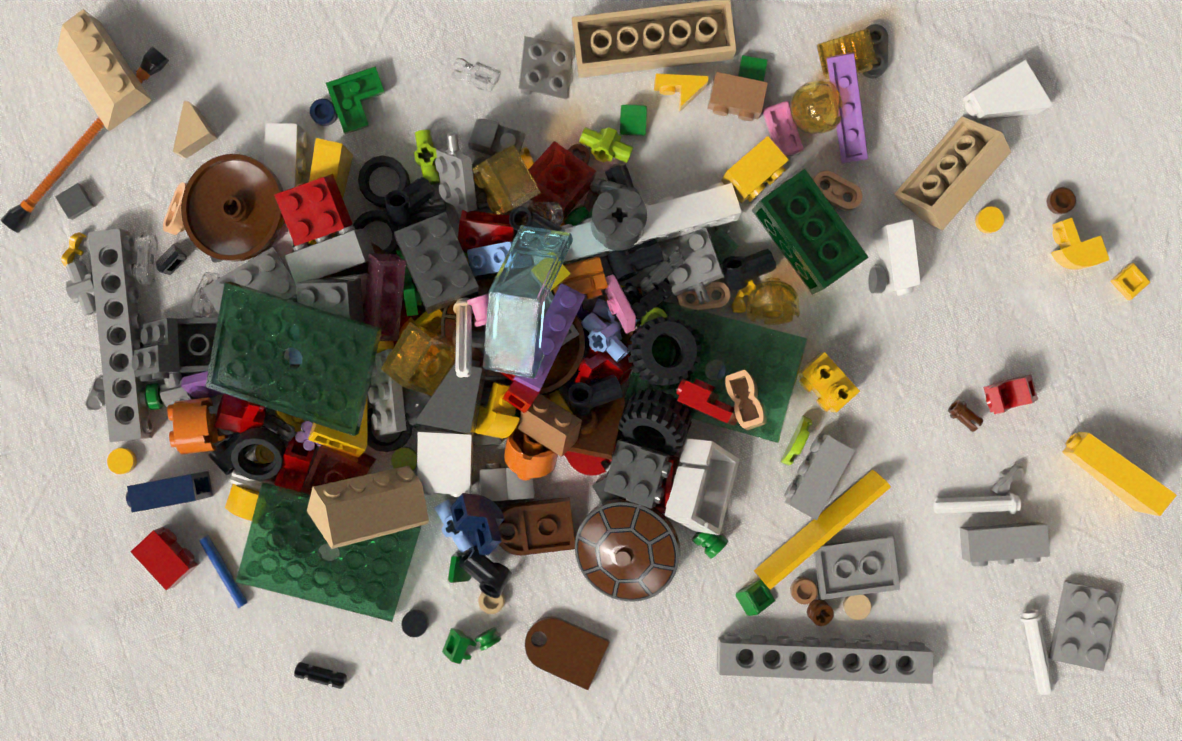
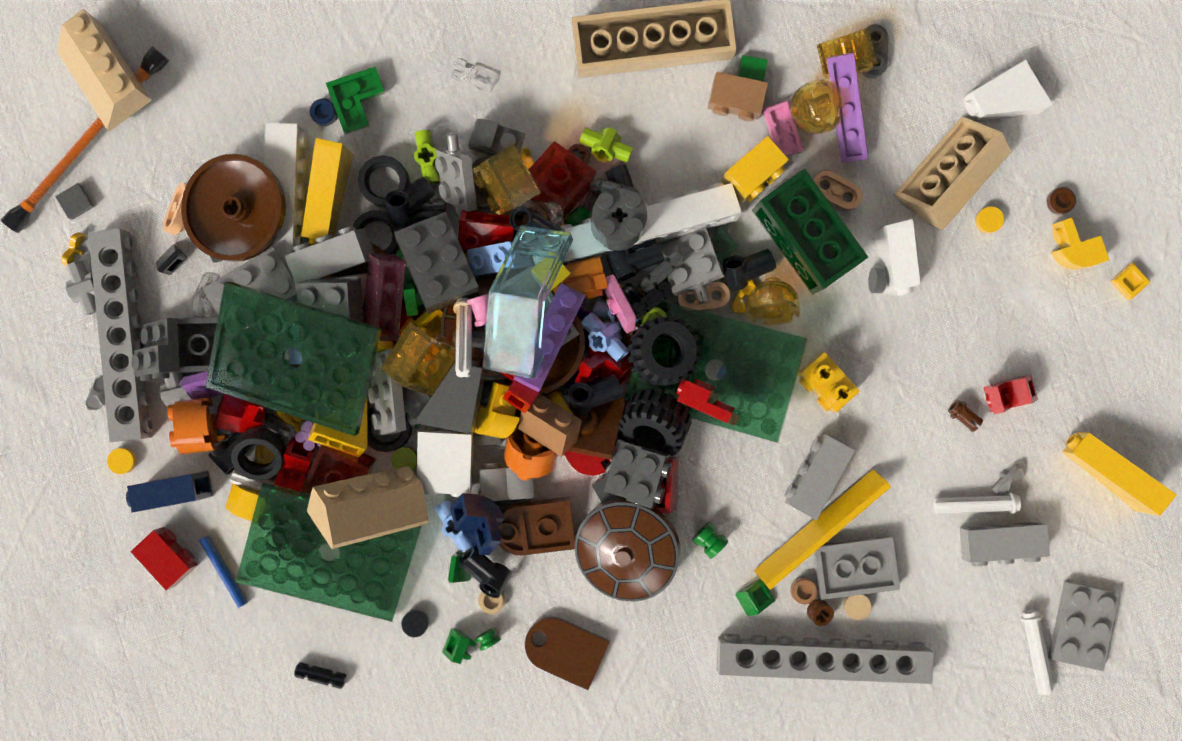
clear plate [133,232,158,285] -> none
green tile [146,383,164,410] -> none
tan slope [173,101,218,158] -> none
red brick [274,174,353,246] -> none
light grey hinge [518,36,573,99] -> none
green slope [620,105,647,136] -> none
yellow slope [654,74,708,112] -> none
white piece [665,439,740,535] -> none
light nougat brick [725,370,767,430] -> none
lime tile [780,416,812,466] -> none

